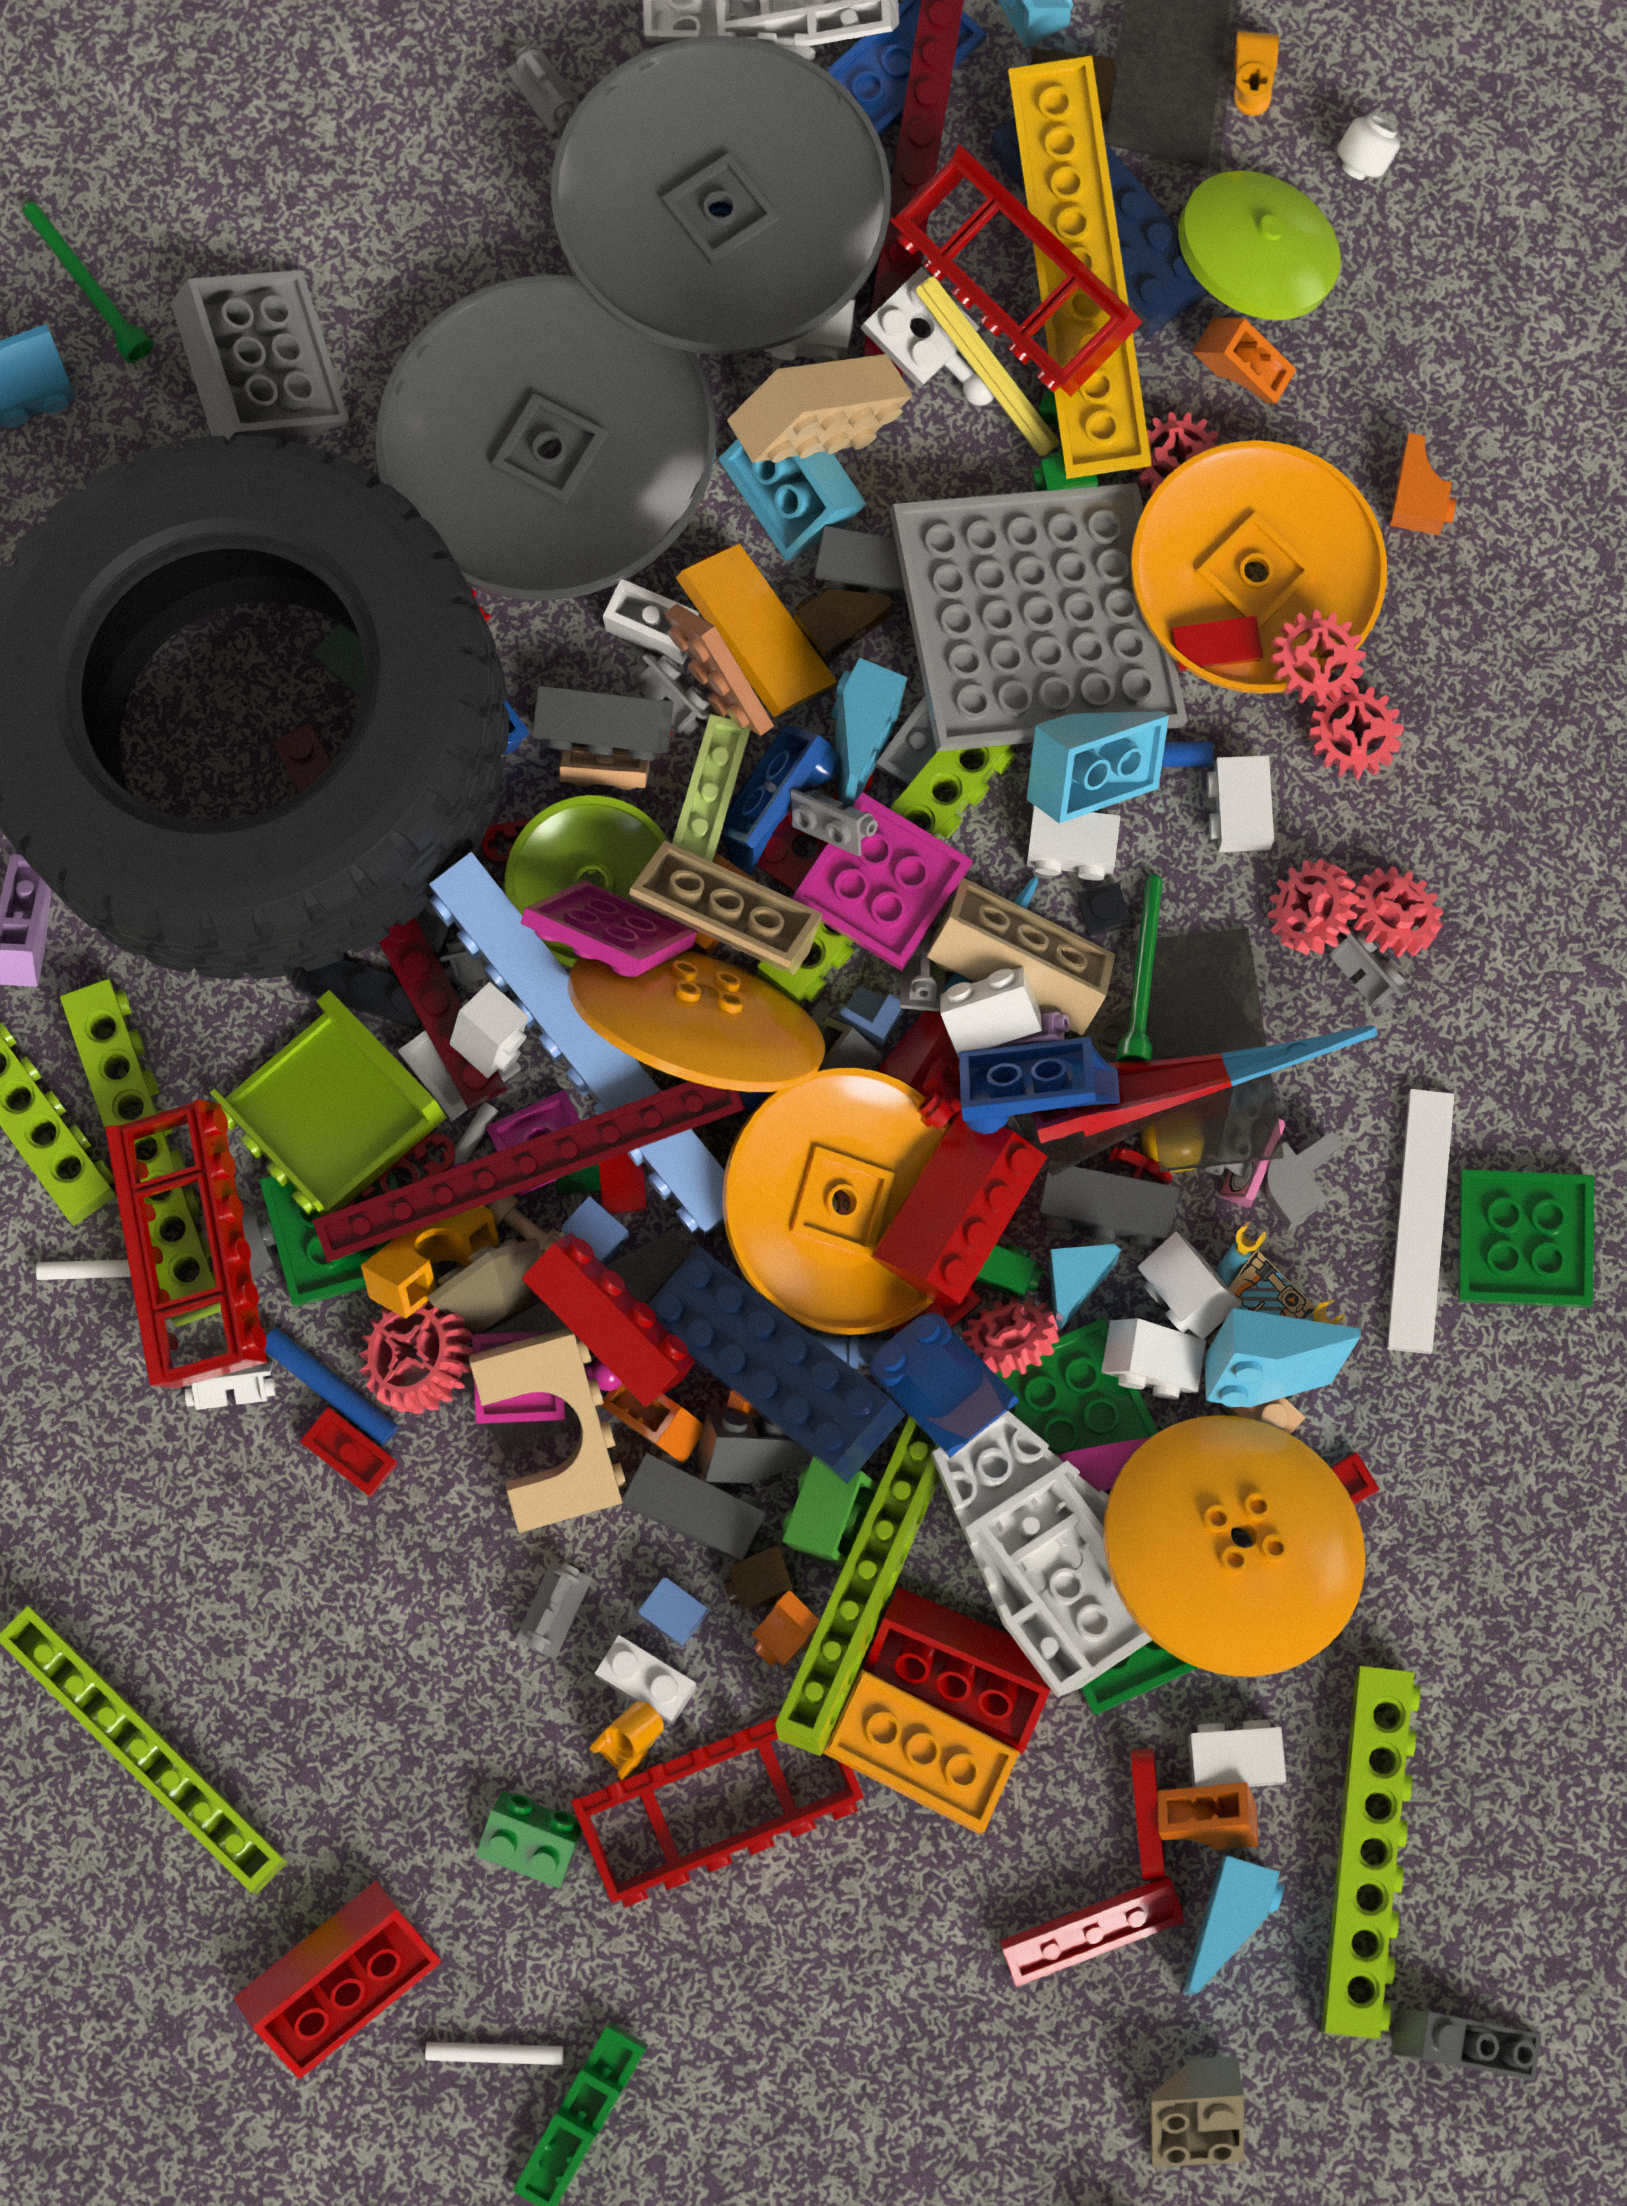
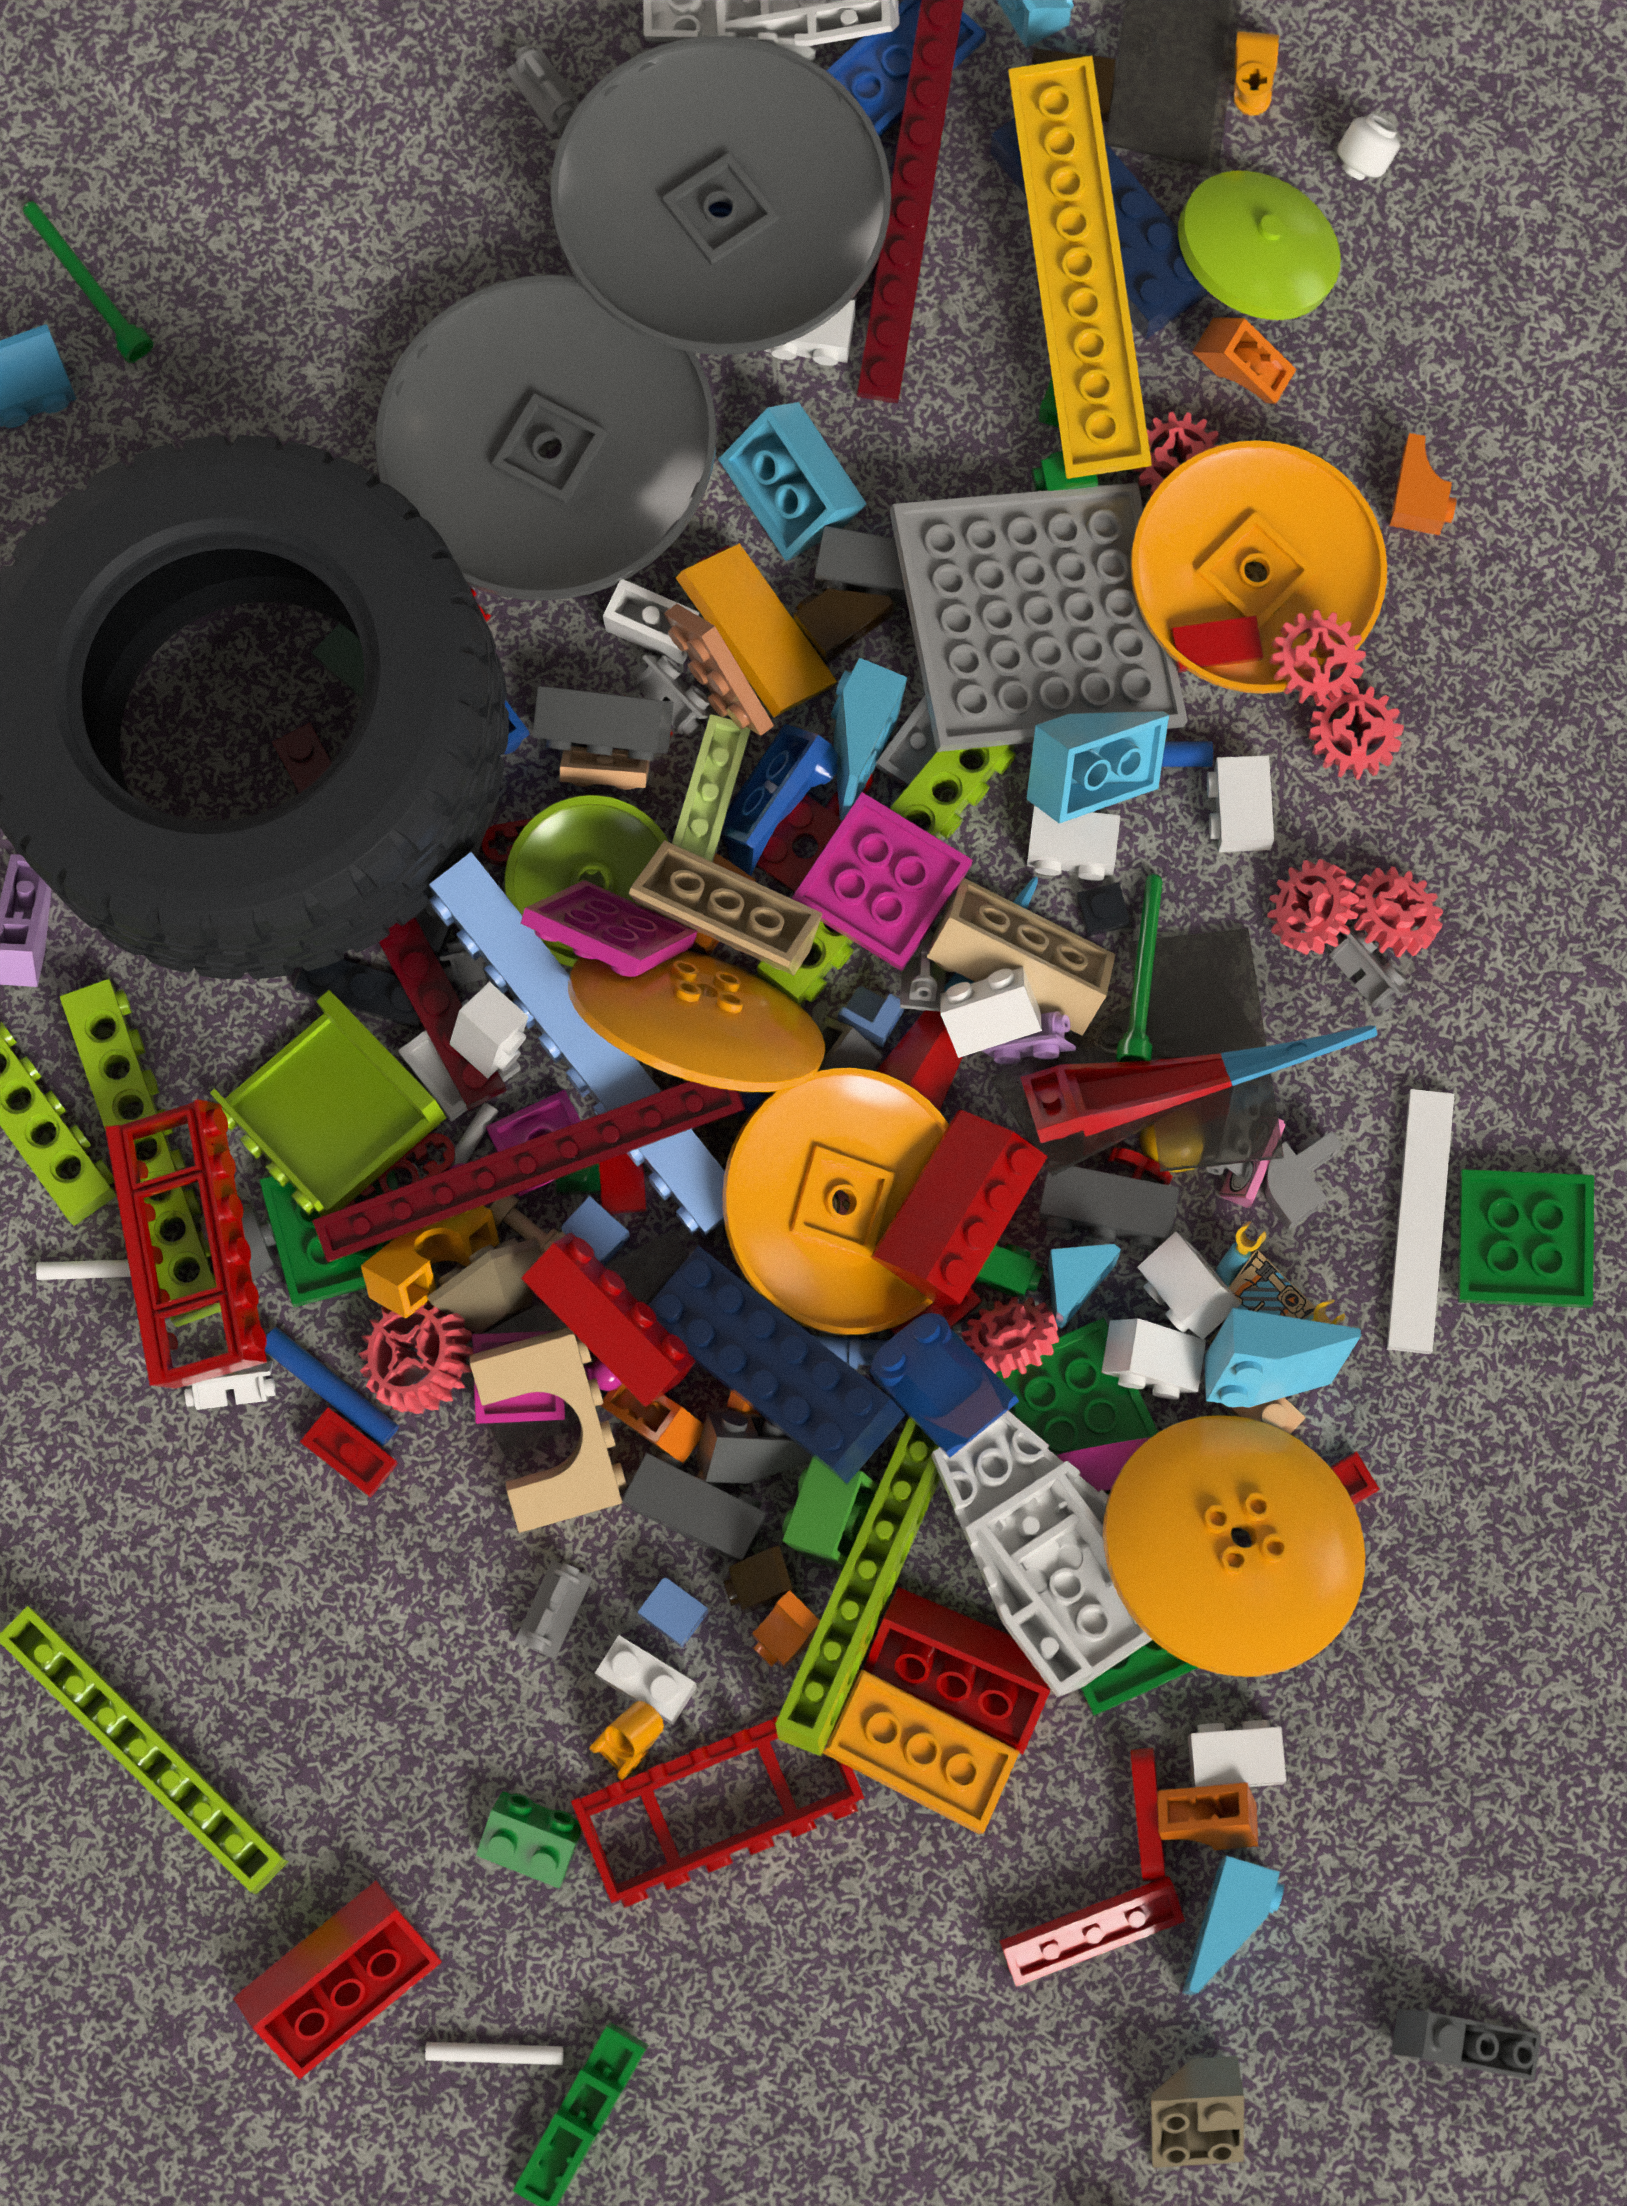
light grey slope [171,270,350,443] -> none
tan brick [727,354,913,463] -> none
light grey hinge [790,789,878,857] -> none
white plate [860,268,994,406] -> none
red window [890,144,1142,397] -> none
light yellow axle [915,276,1059,456] -> none
red plate [917,1055,961,1129] -> none
blue slope [959,1037,1120,1134] -> none
lime brick [1321,1666,1421,2040] -> none

